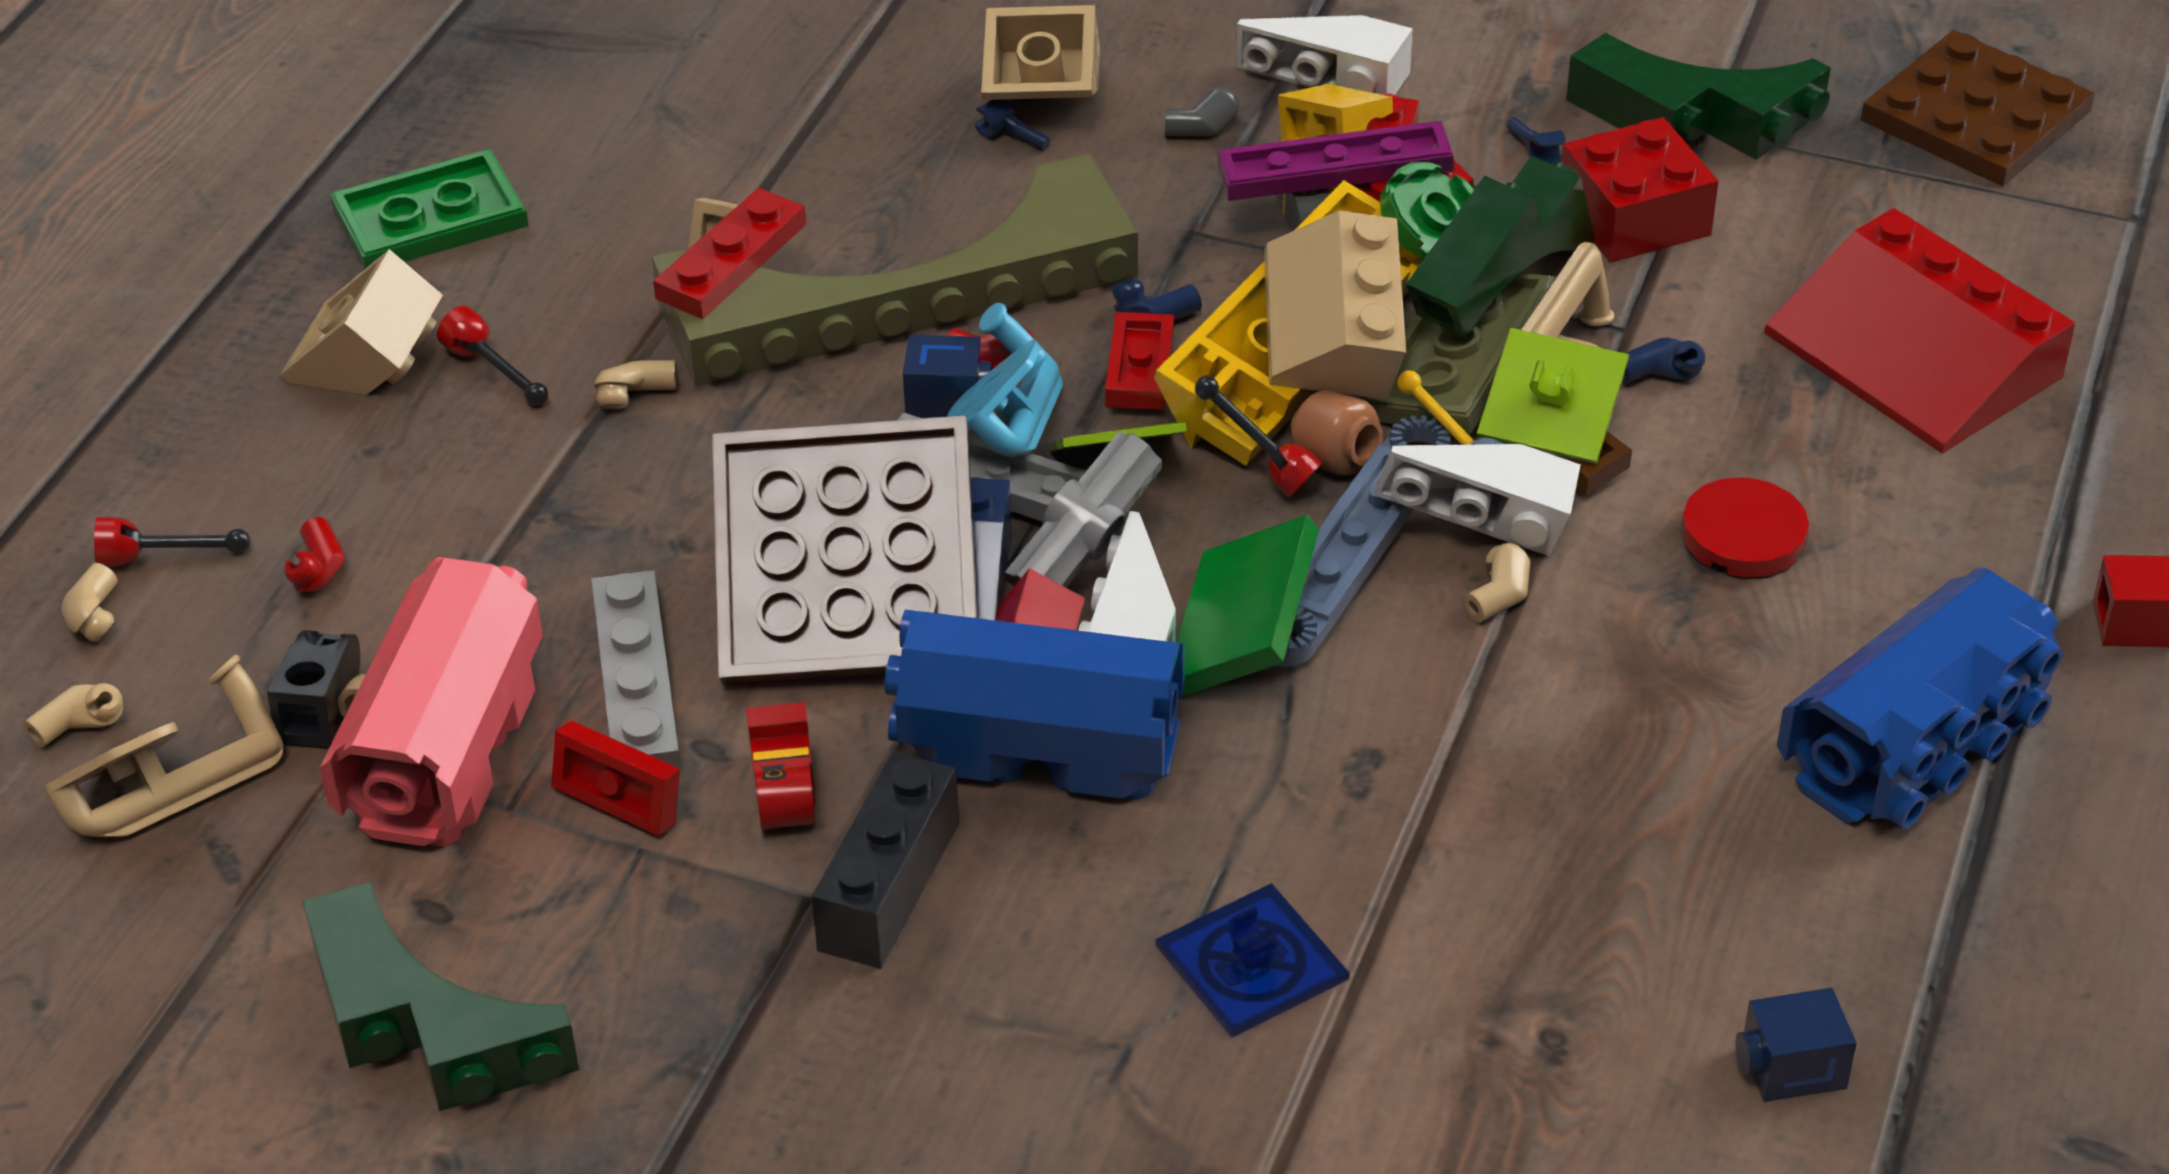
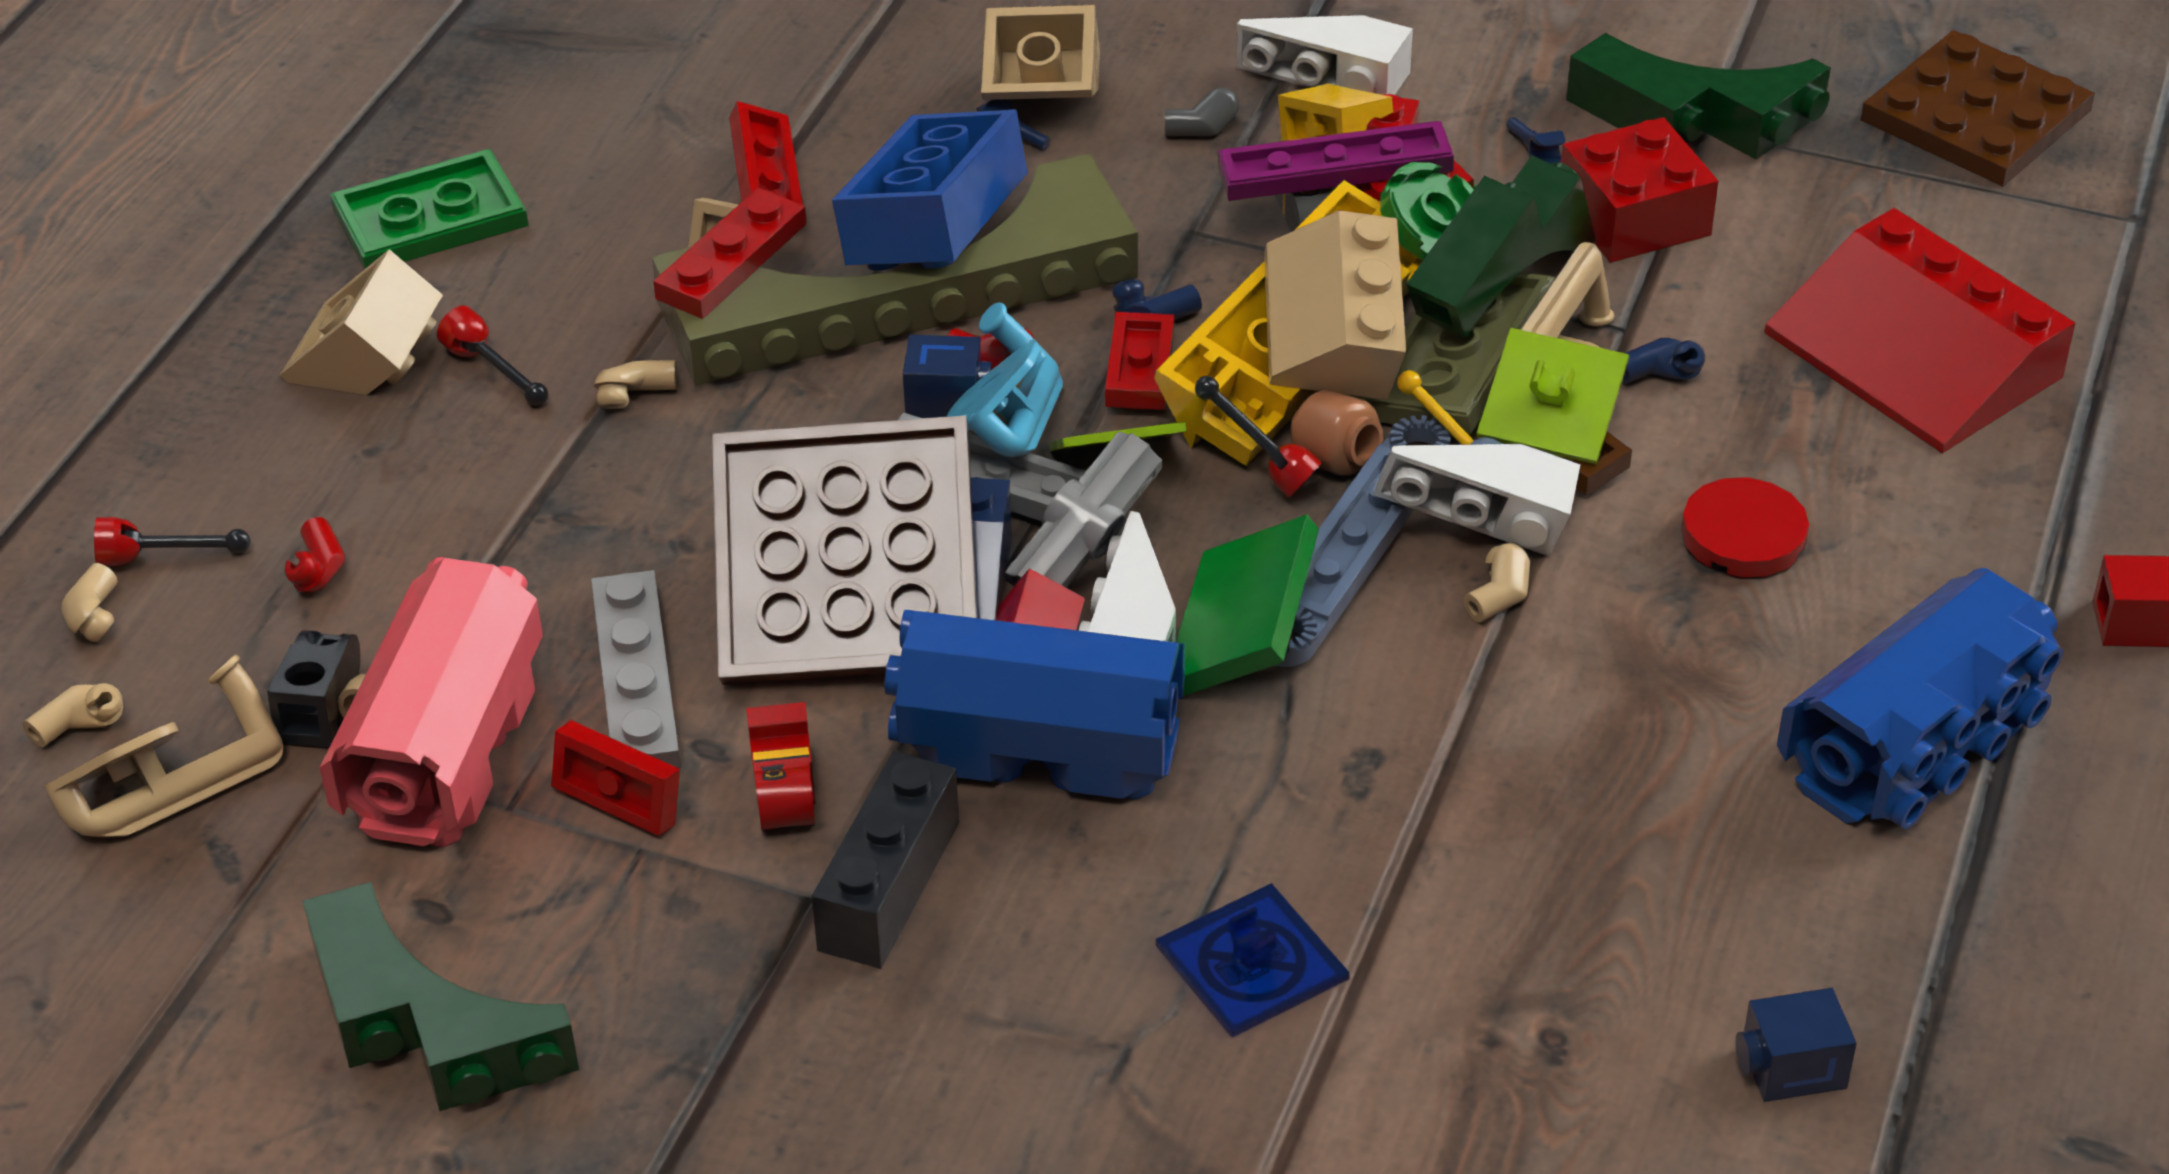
none -> red plate [729,101,803,205]
none -> blue brick [832,110,1028,271]

